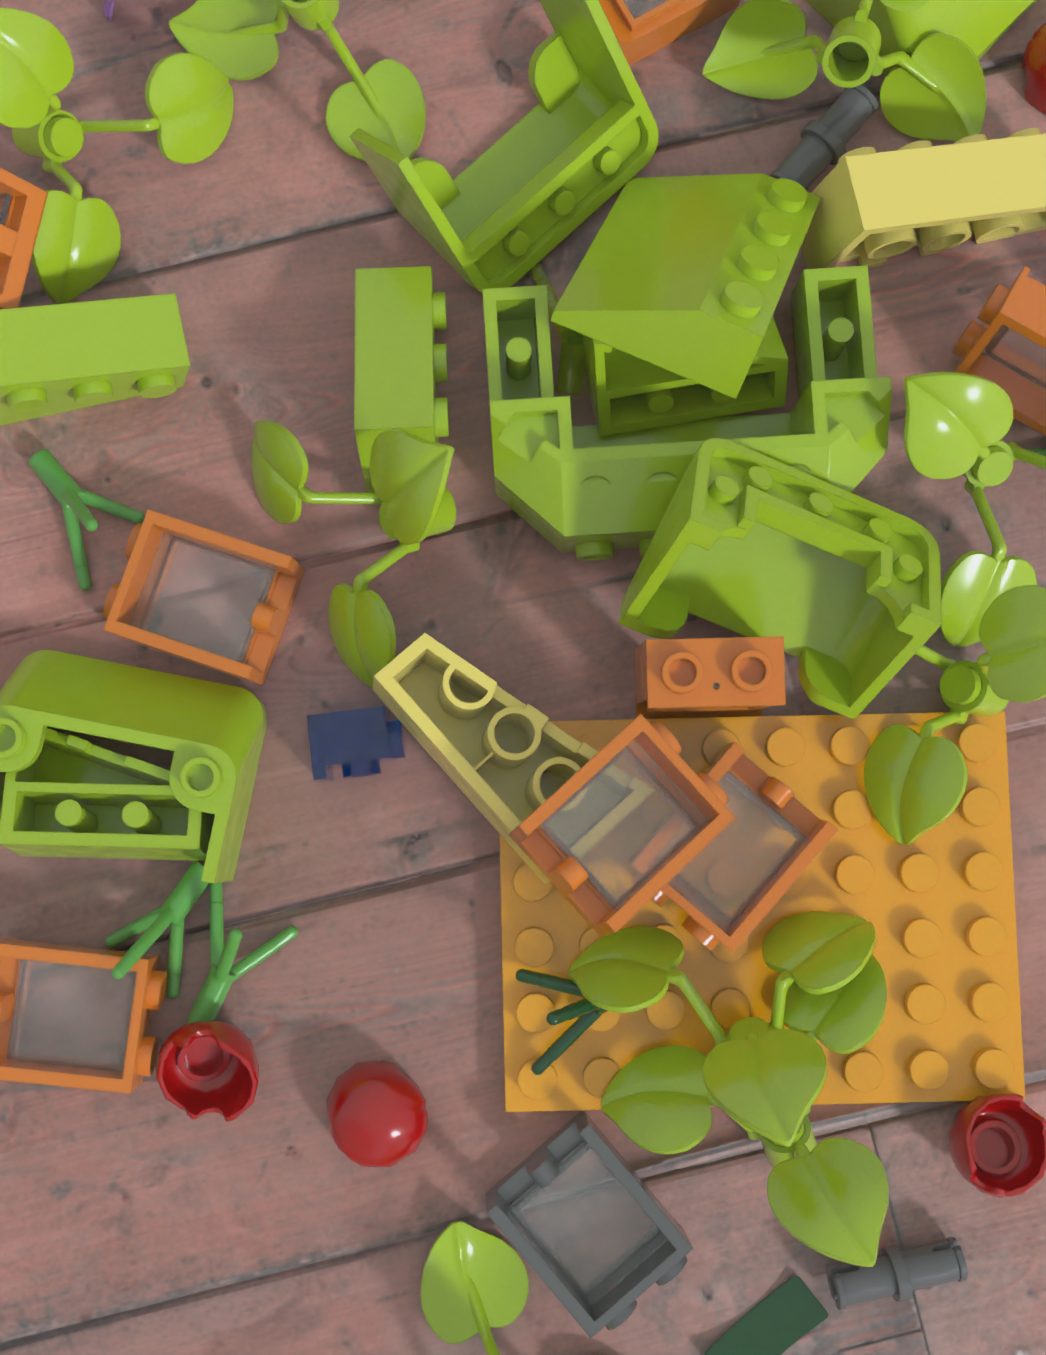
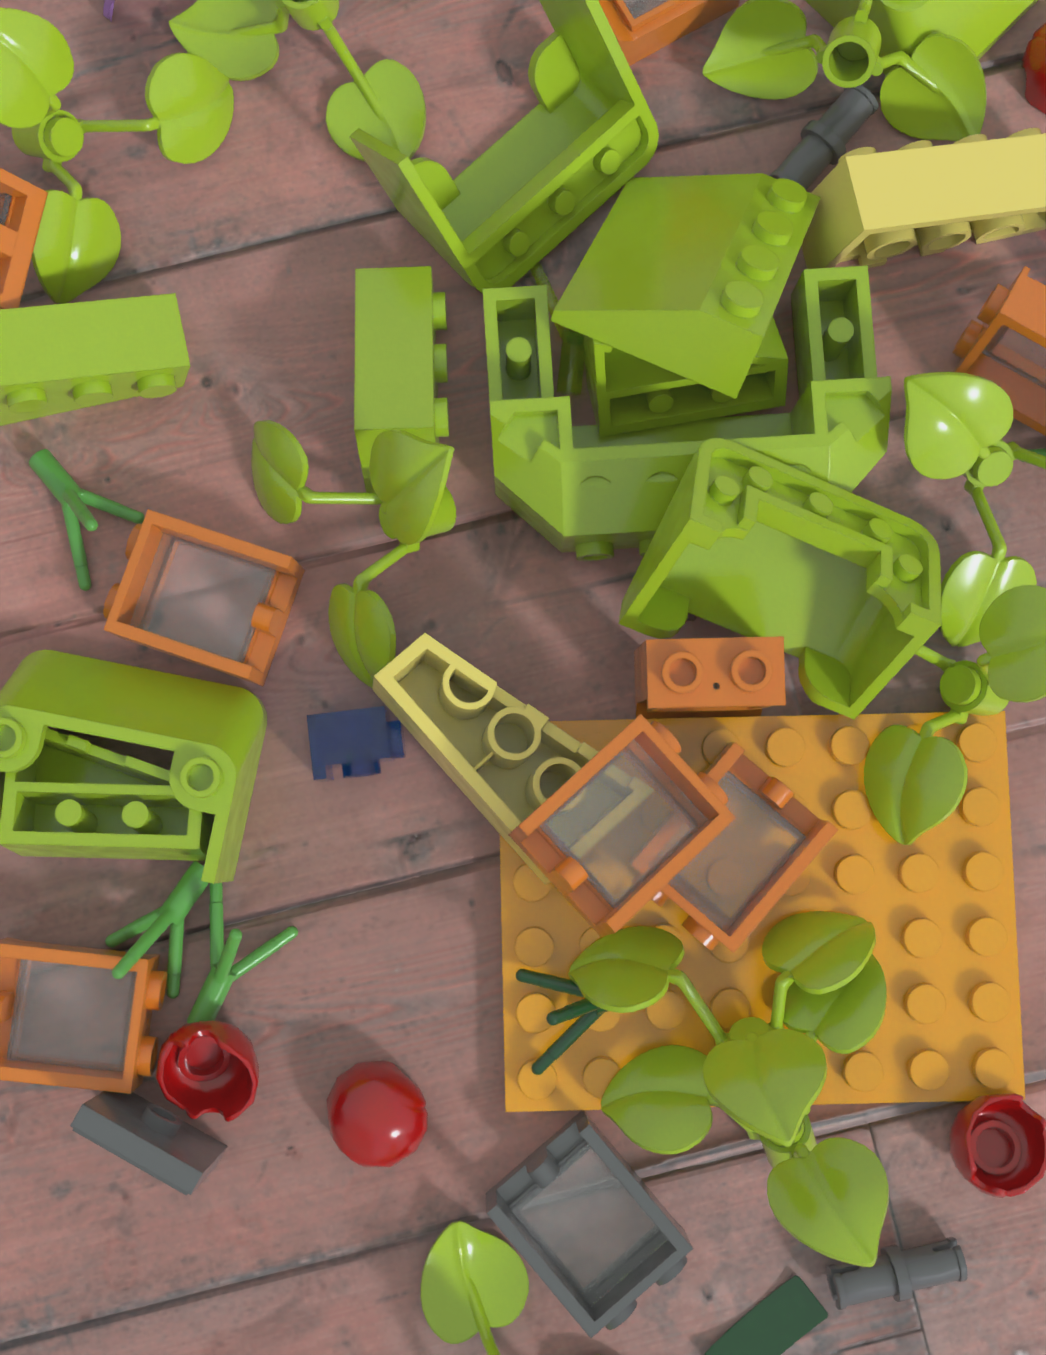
none -> dark grey plate [70,1091,228,1196]

